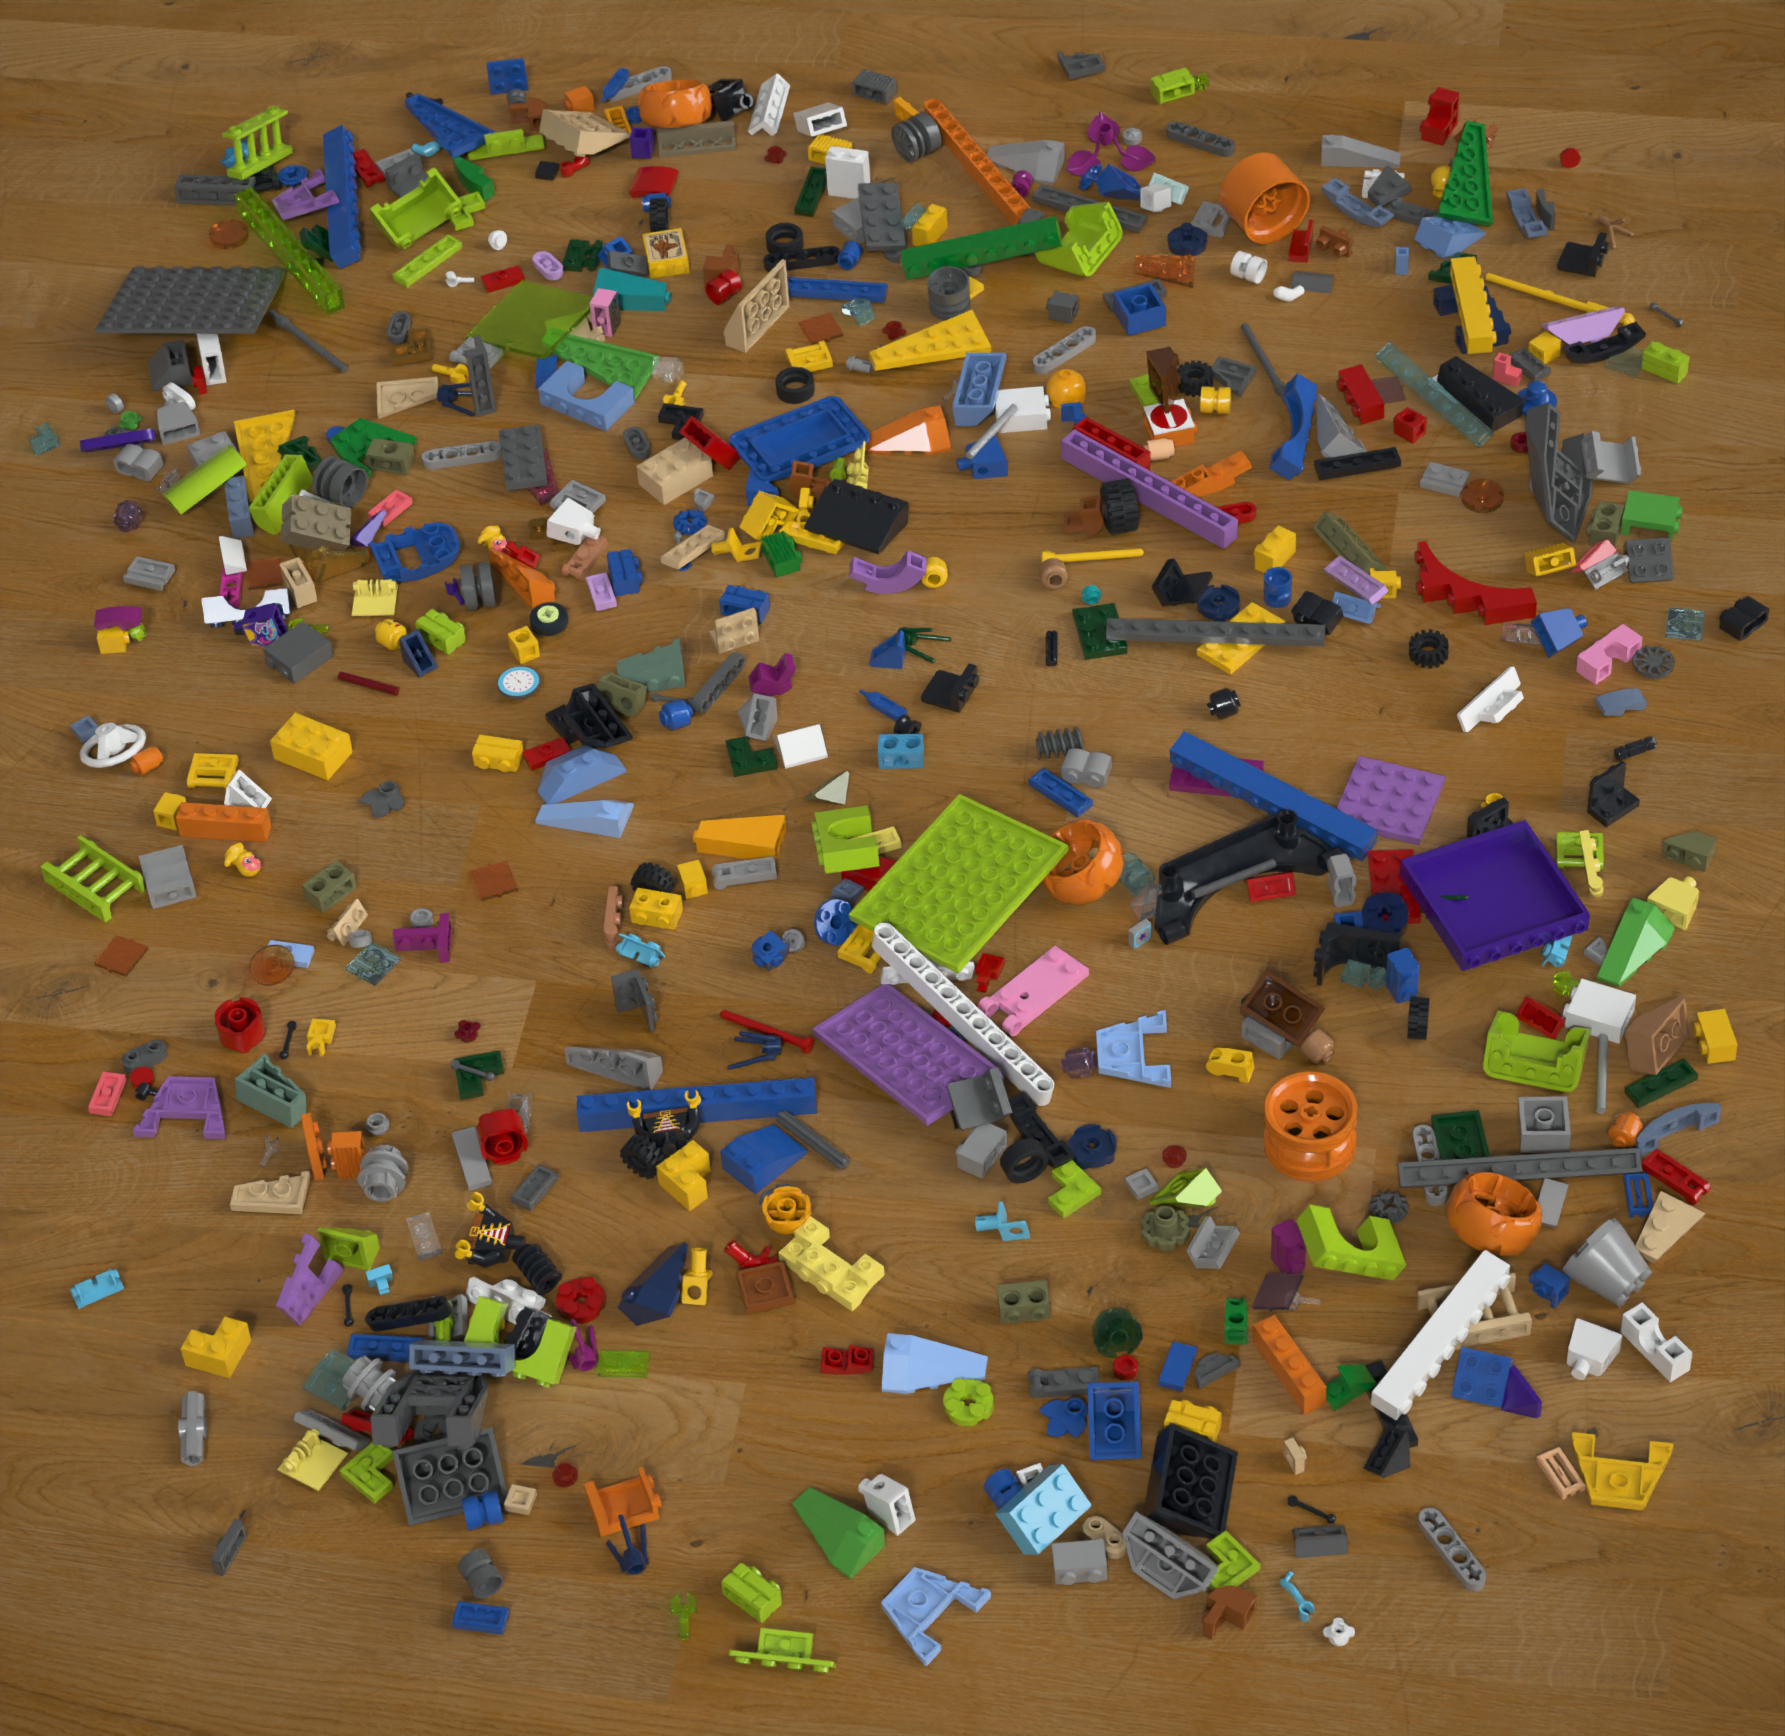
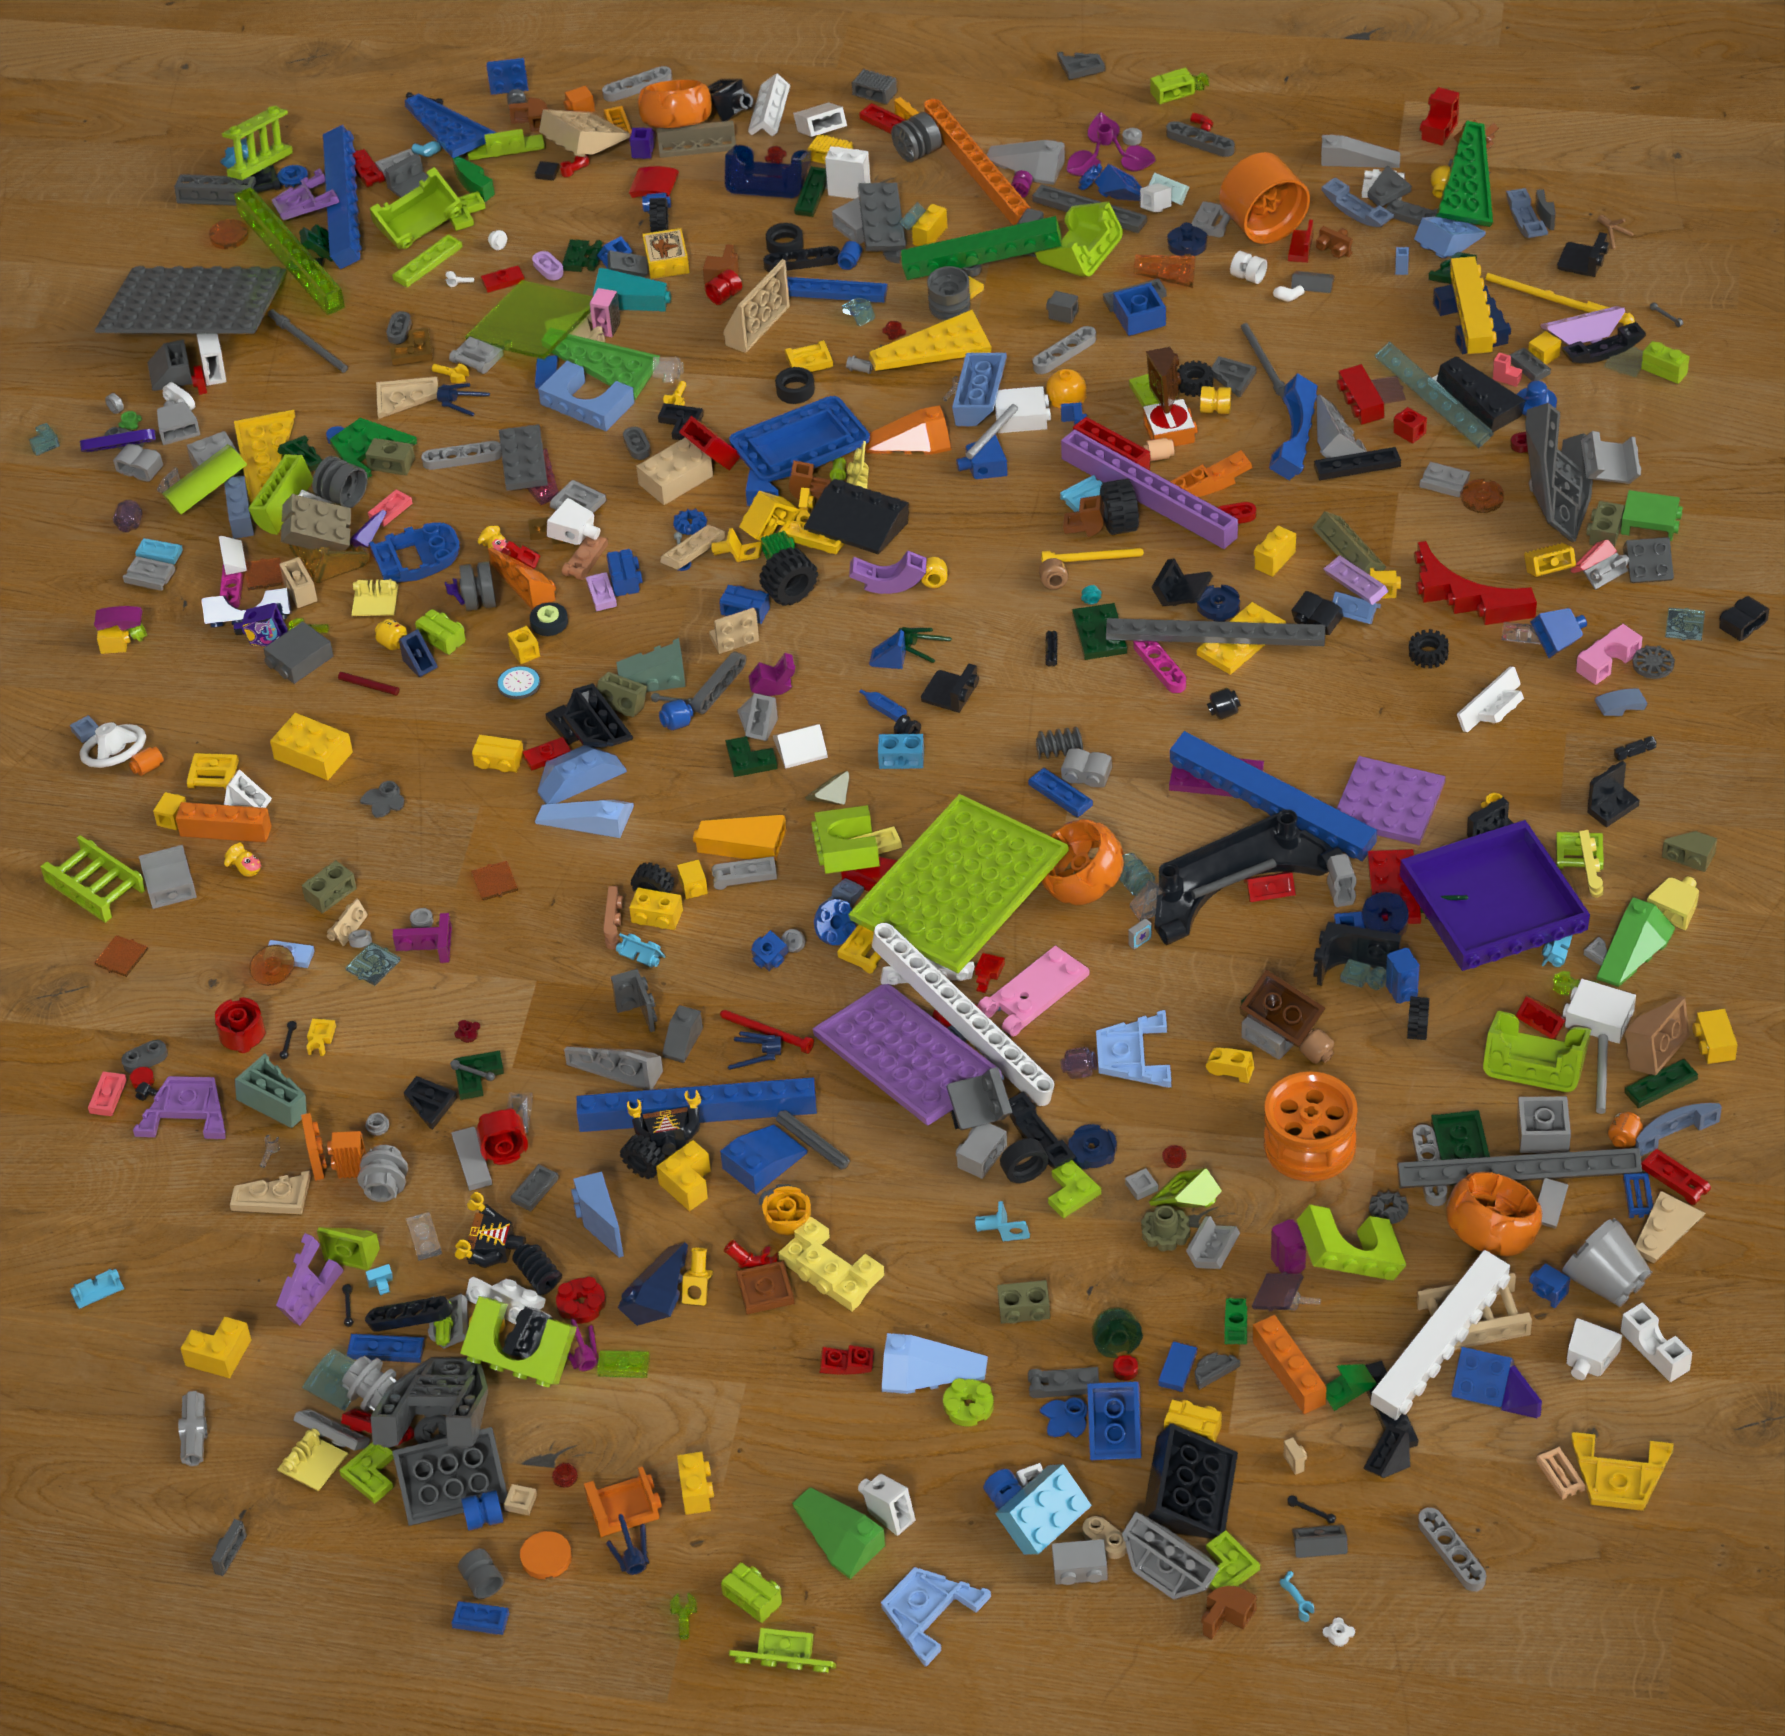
sand blue brick [409,1340,515,1377] -> none
dark grey fence [465,335,496,417] -> none
blue piece [601,68,629,103] -> none
blue tile [625,106,642,124] -> none
light grey tile [694,488,715,512] -> none
clear orange piece [799,312,843,345] -> none
blue wheel [1263,567,1292,608] -> none
red tile [1560,148,1580,168] -> none
none -> medium azure plate [135,538,183,565]
none -> black wing [404,1076,457,1130]
none -> orange tile [520,1531,572,1579]
none -> medium blue slope [571,1171,624,1257]
none -> dark grey slope [662,1005,703,1063]
none -> yellow brick [677,1452,714,1515]
none -> clear blue windscreen [725,145,811,198]
none -> black tyre [759,547,818,606]
none -> red plate [859,103,906,134]
none -> medium azure plate [1060,475,1102,512]
none -> dark pink beam [1133,641,1186,693]
none -> red arm [1190,112,1213,132]

